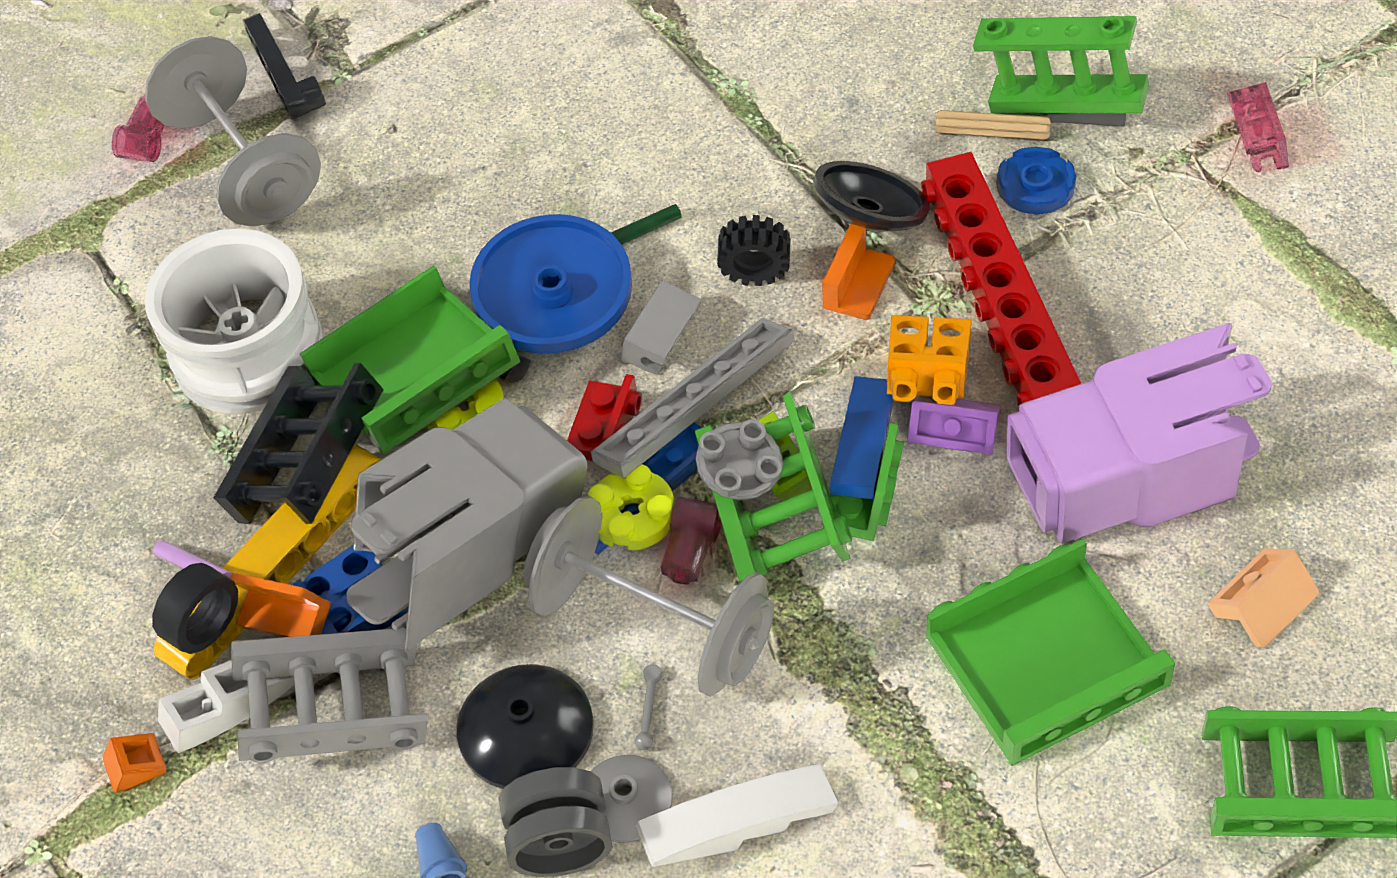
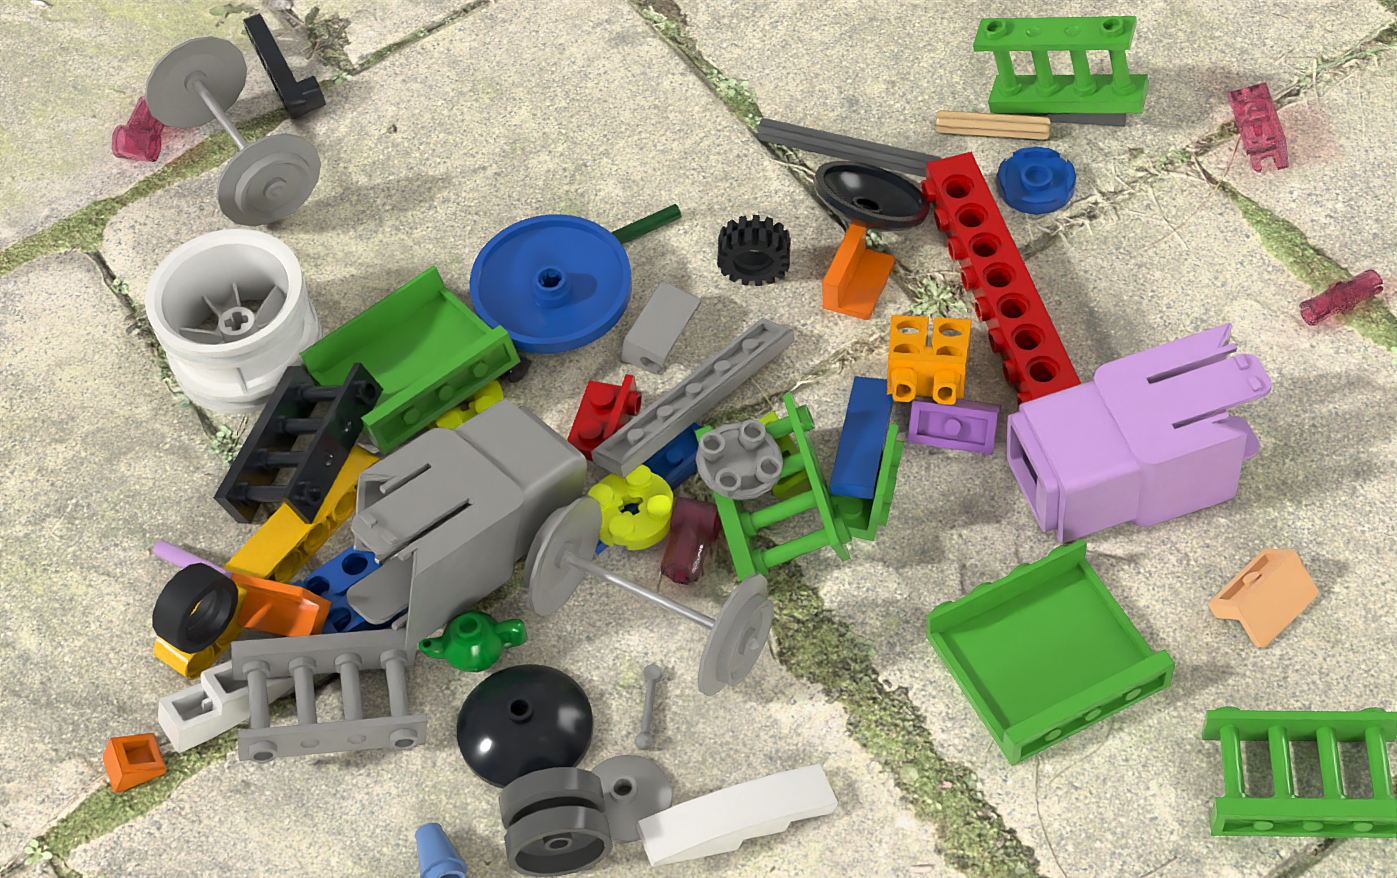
none -> green piece [419,610,527,673]
none -> dark grey axle [757,118,942,178]
none -> clear pink pin [1299,269,1383,326]

